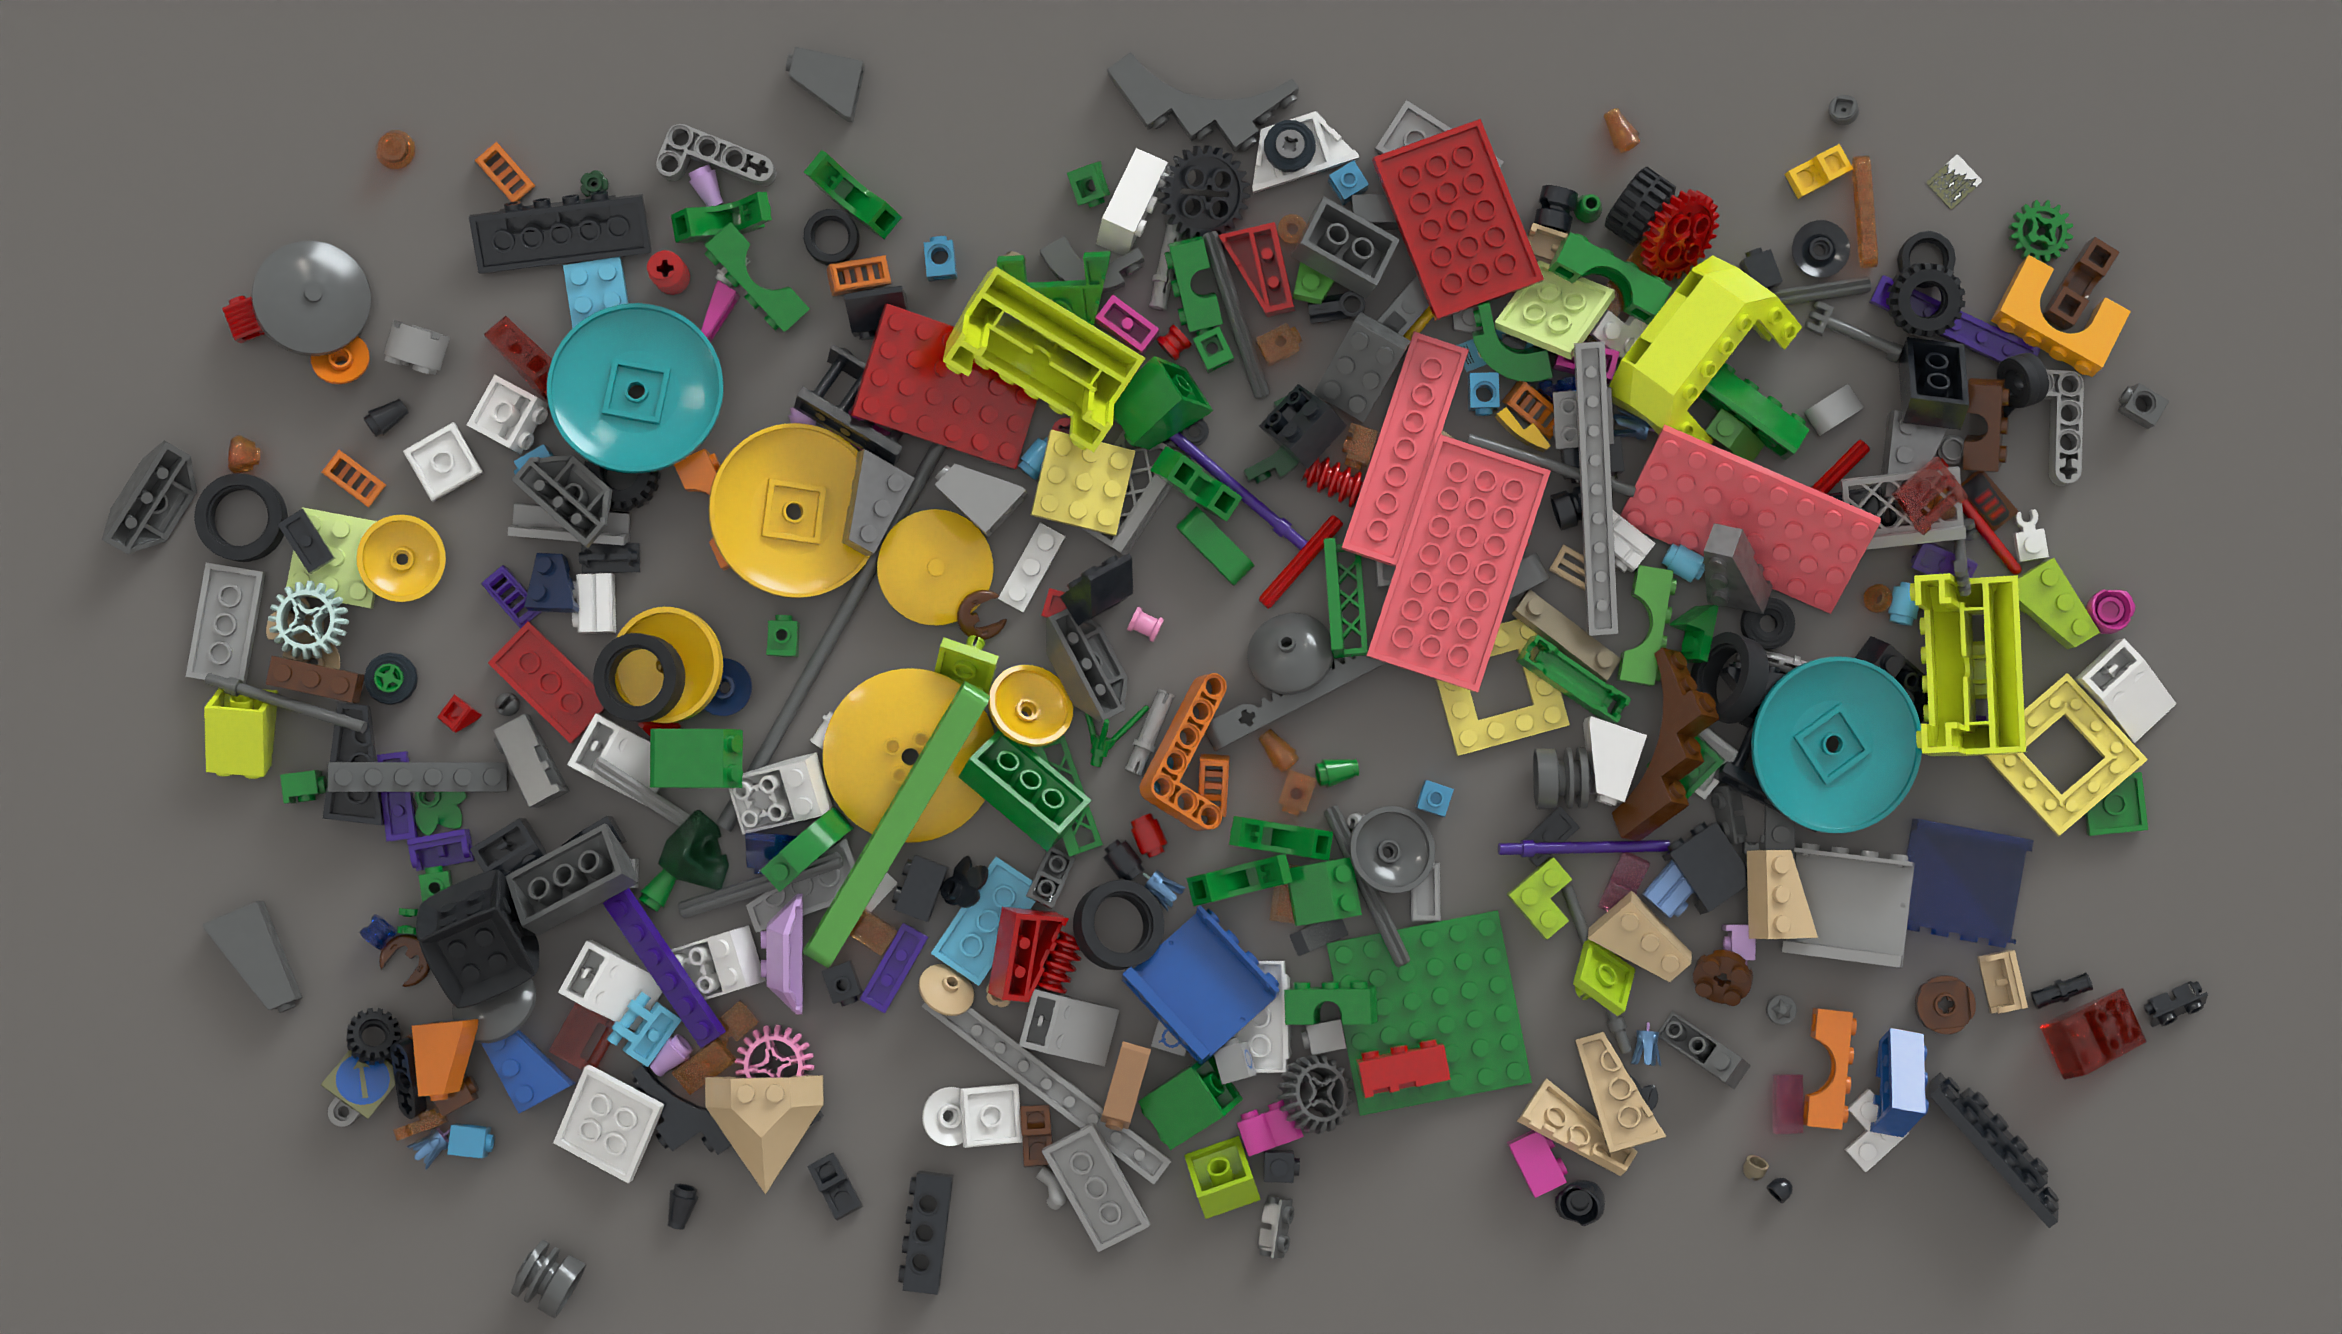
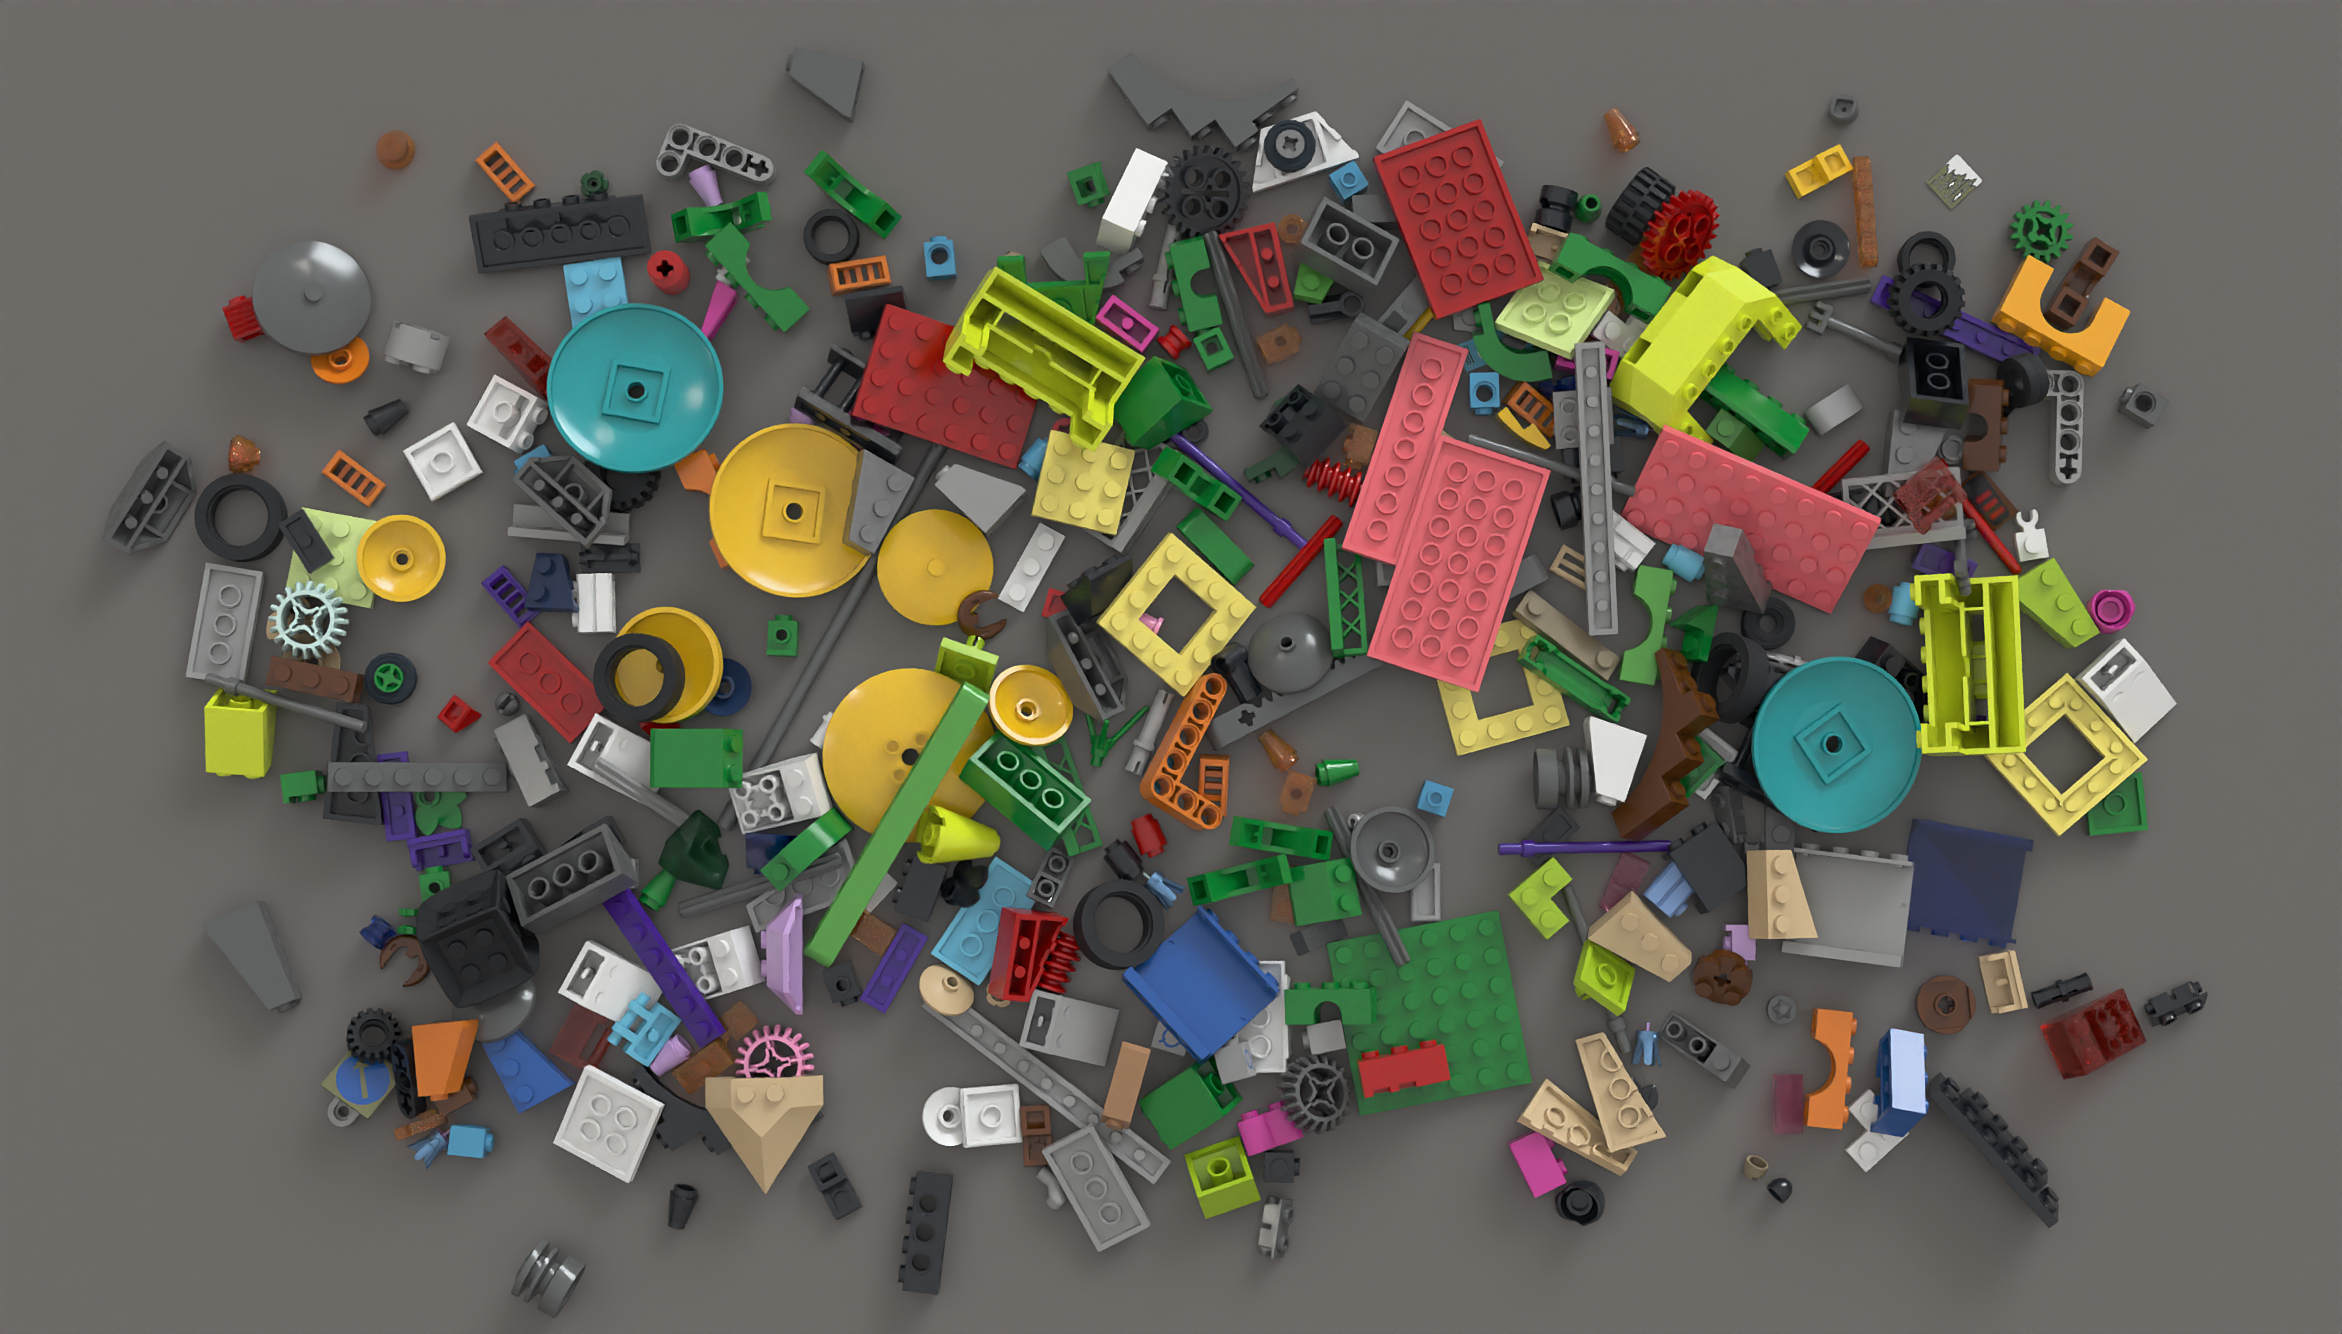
none -> neon yellow cone [916,805,1000,864]
none -> light yellow plate [1096,532,1256,697]
none -> black piece [1210,642,1262,704]

